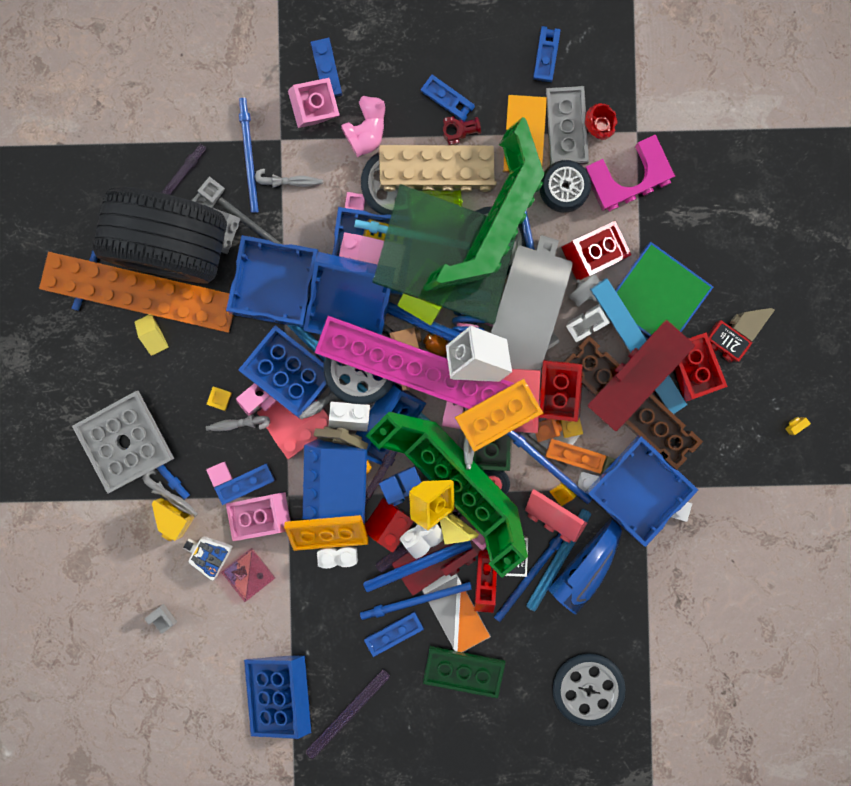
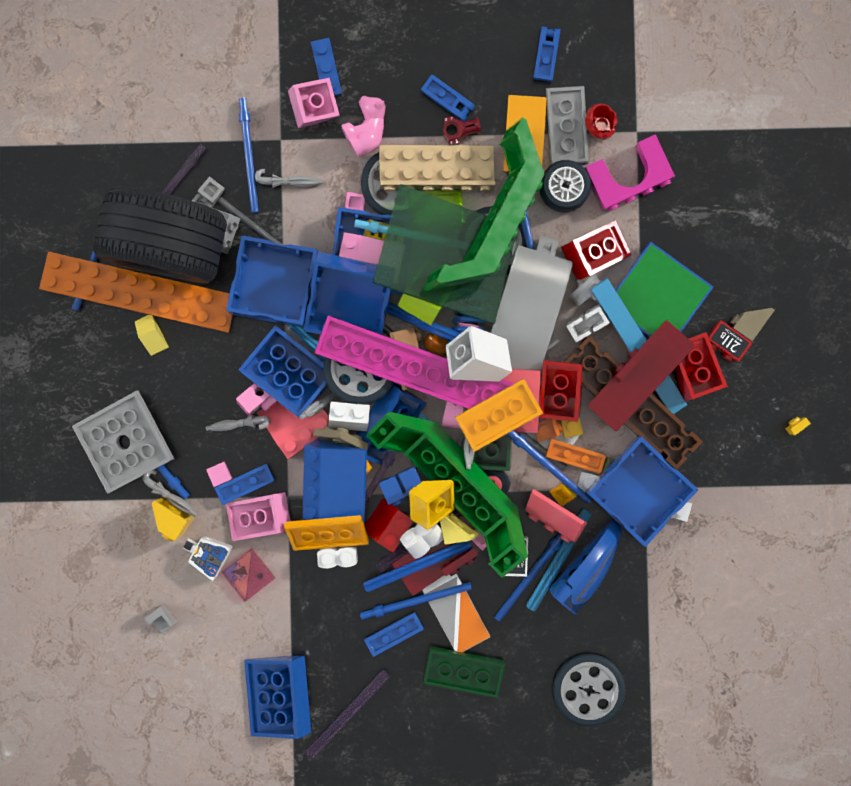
yellow plate [207,386,232,411] -> none
red slope [474,549,497,613] -> none

